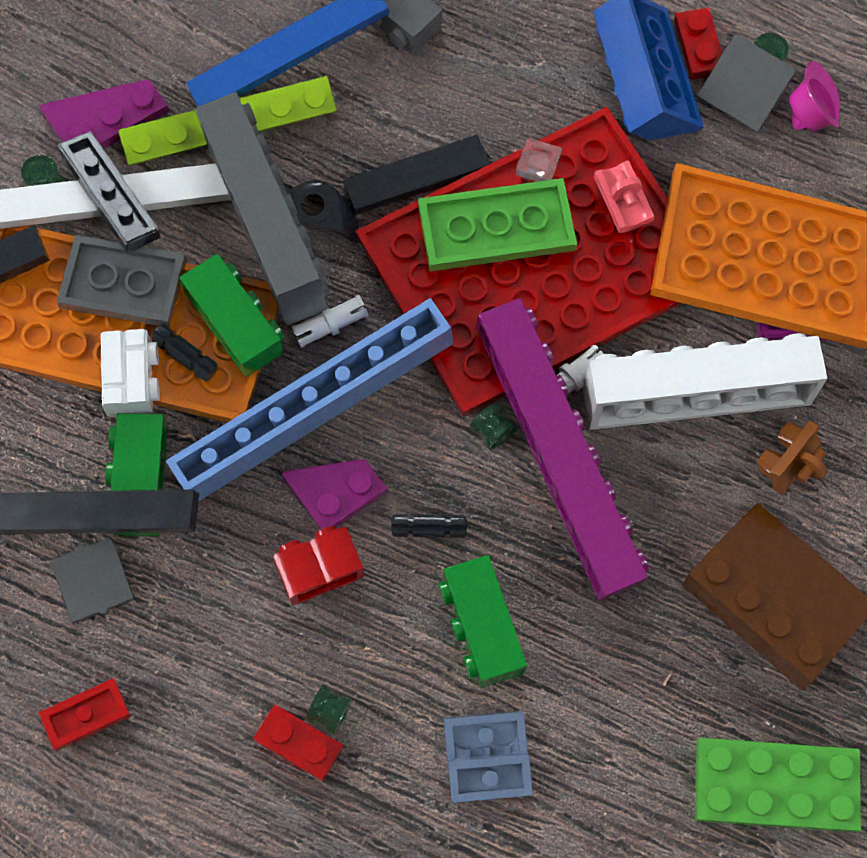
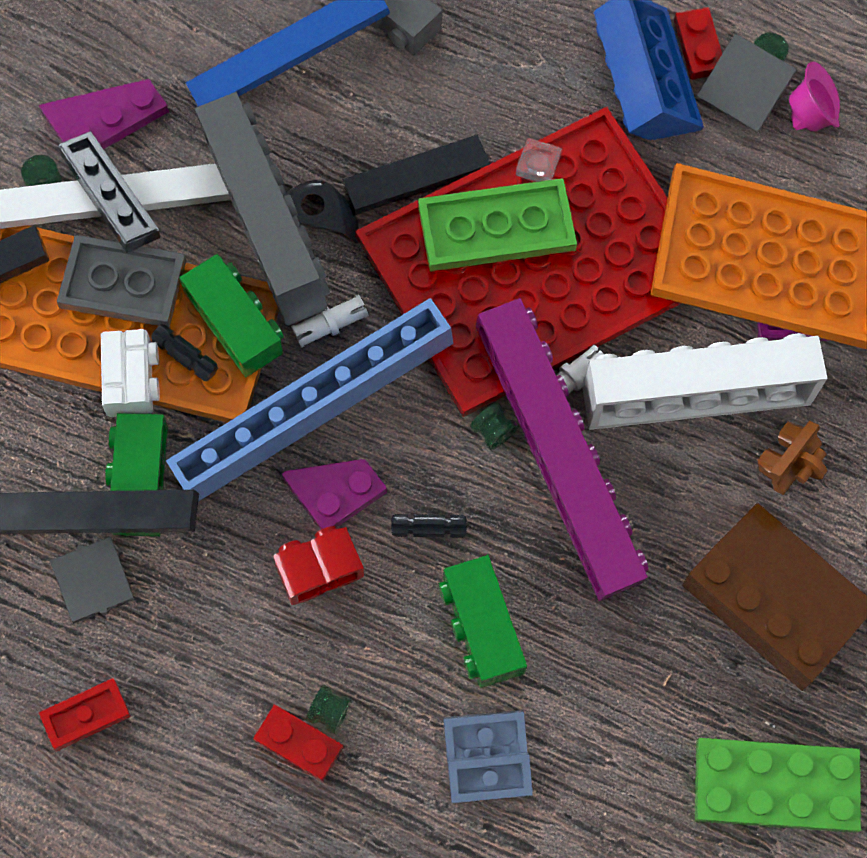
lime plate [118,76,337,166] -> none
coral hips [594,160,655,233] -> none

